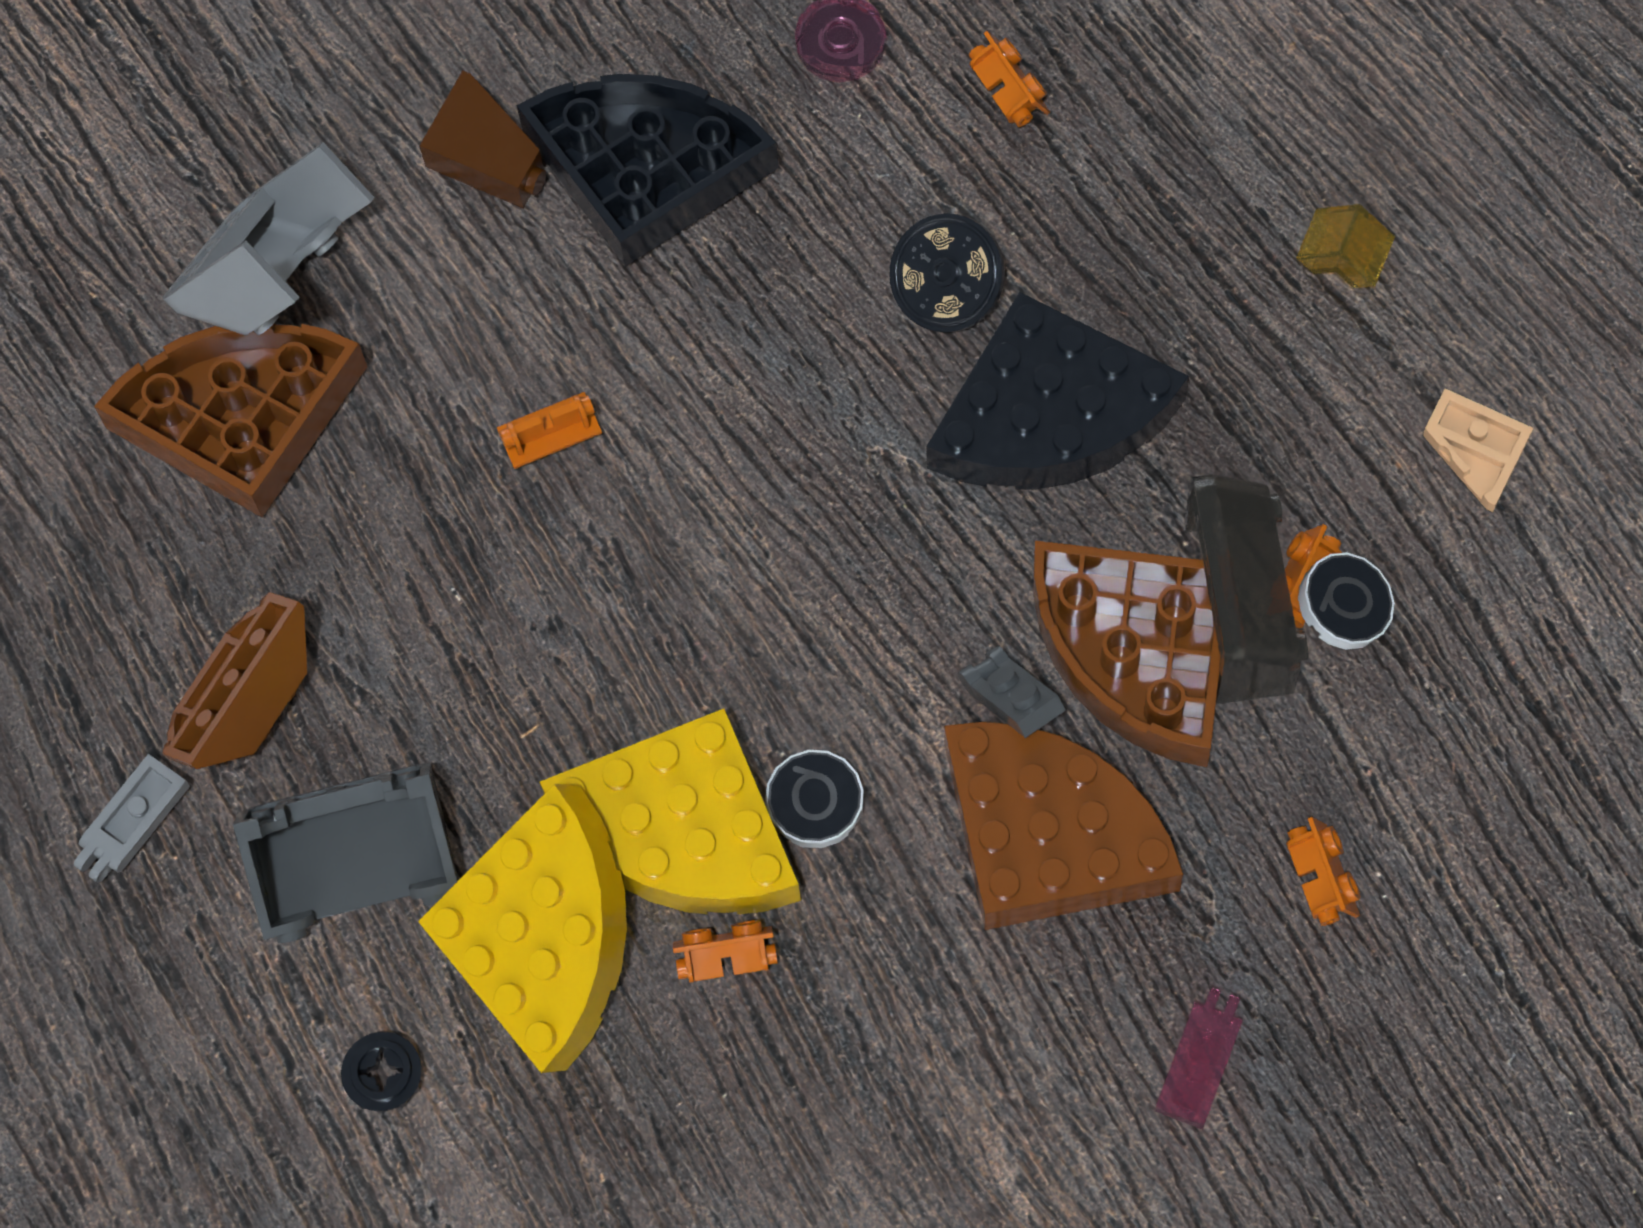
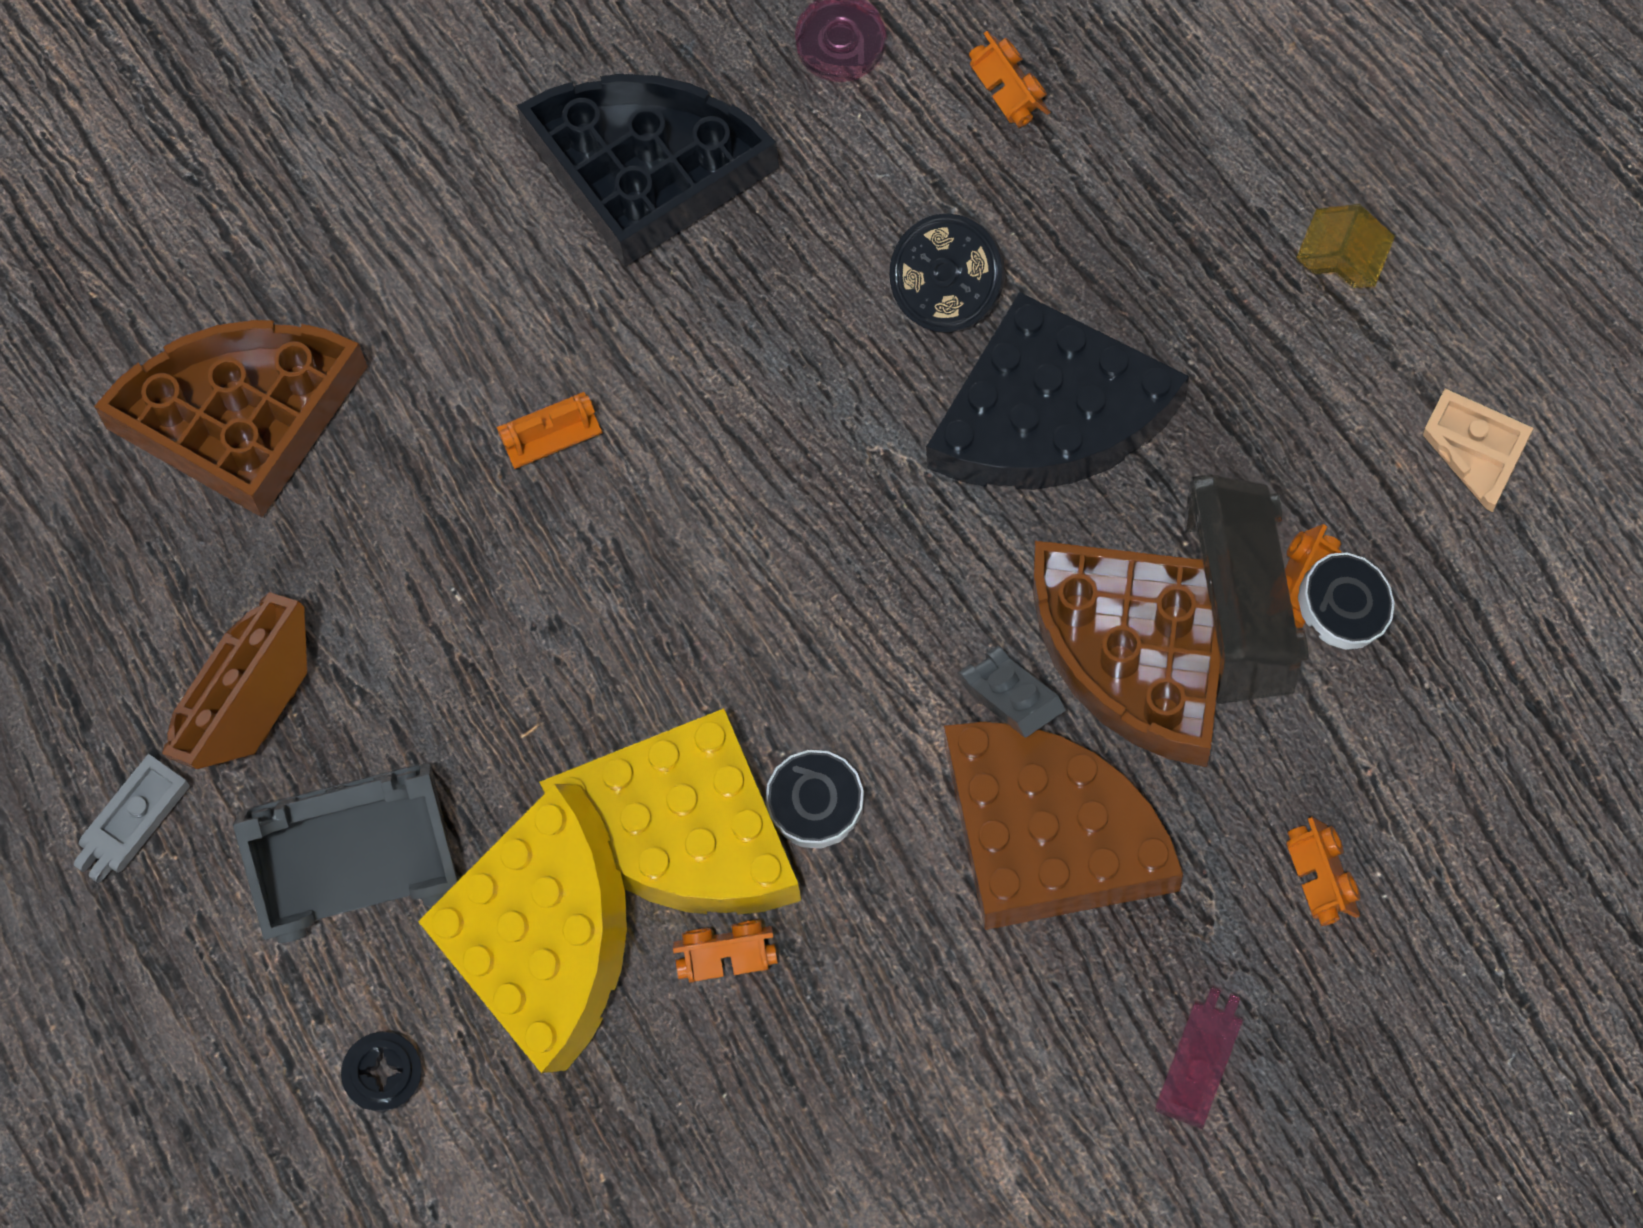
light grey windscreen [162,142,375,335] -> none
reddish brown slope [419,70,546,209] -> none

